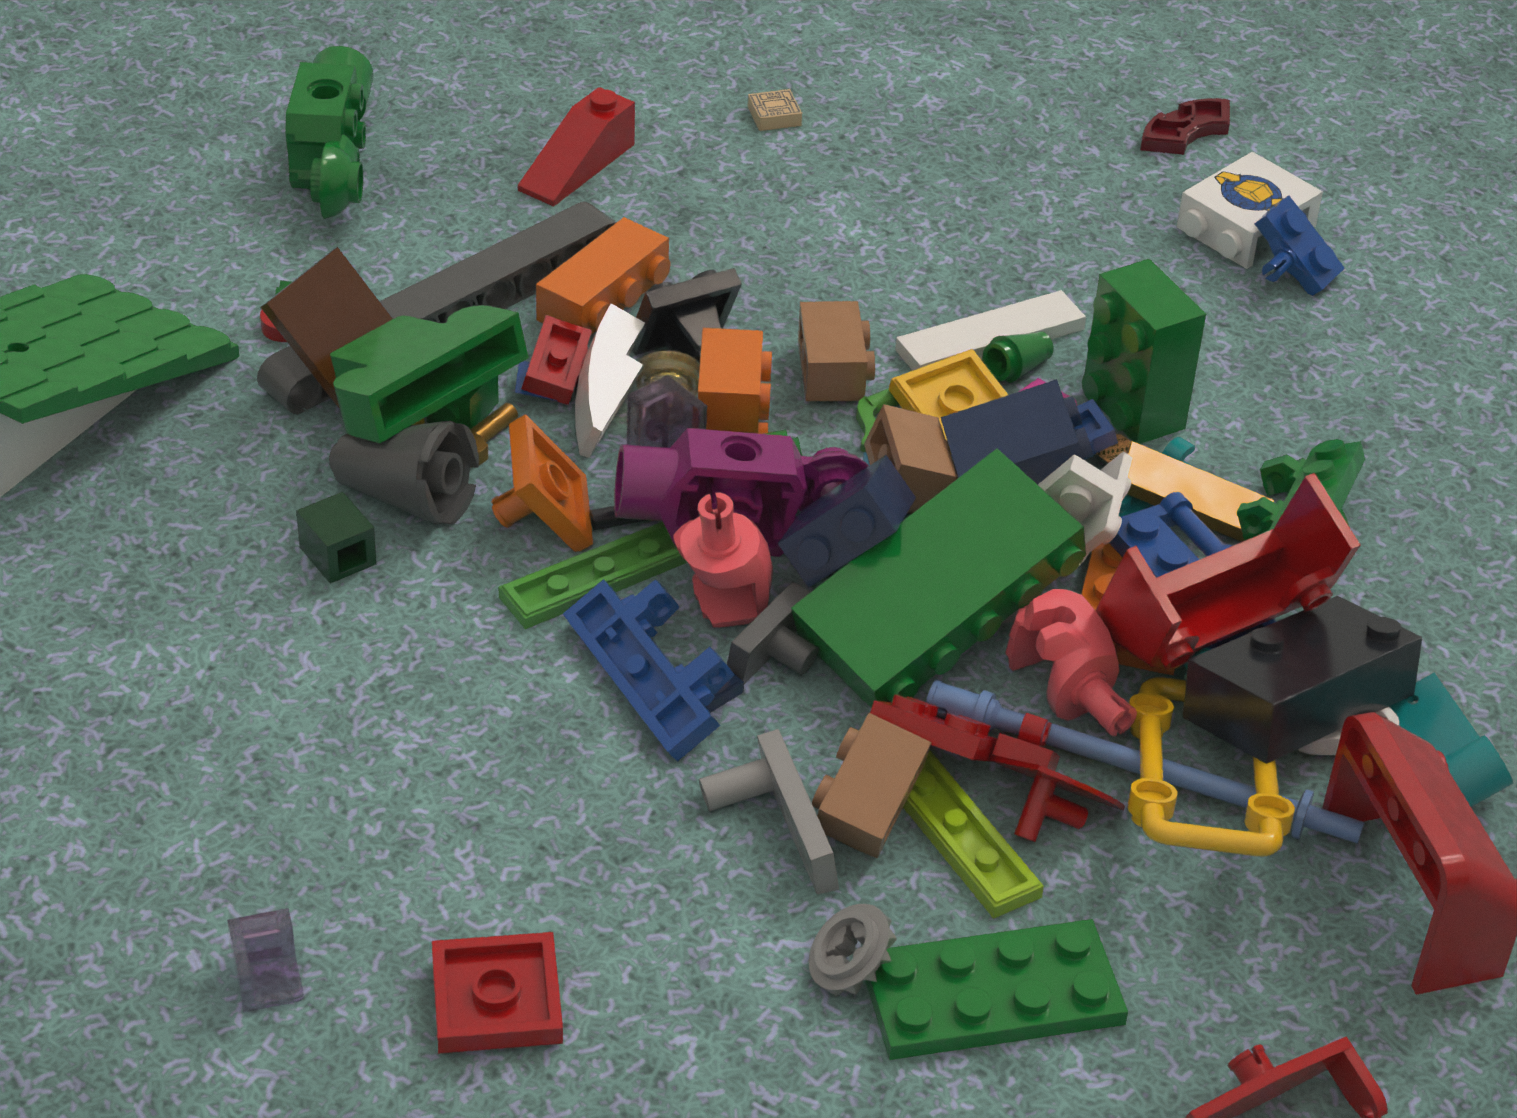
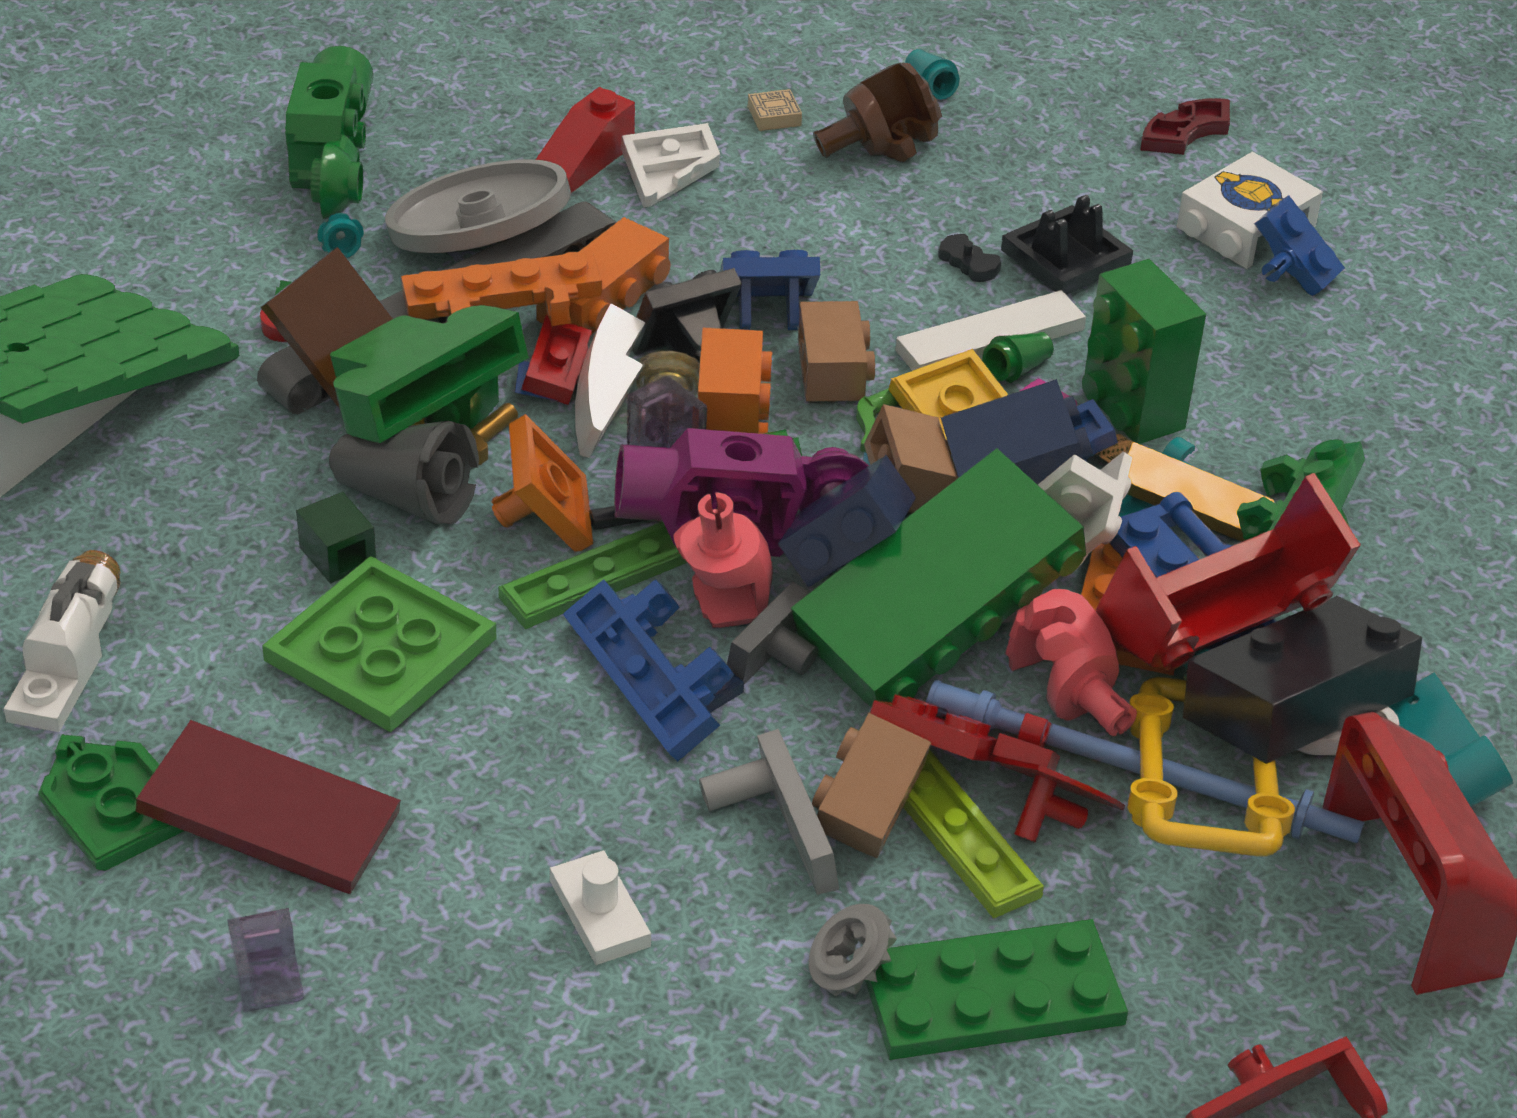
red plate [432,932,563,1054] -> none
none -> white plate [4,550,121,732]
none -> green tile [38,734,184,871]
none -> dark red tile [136,720,401,894]
none -> bright green plate [262,556,497,732]
none -> teal plate [317,213,364,258]
none -> light grey dish [385,159,571,253]
none -> orange hinge [401,251,602,326]
none -> white tile [550,850,651,965]
none -> white wing [621,123,720,207]
none -> blue plate [719,250,821,330]
none -> reddish brown piece [813,62,942,162]
none -> teal cone [905,49,960,100]
none -> black piece [938,234,1001,282]
none -> black plate [1001,195,1133,295]

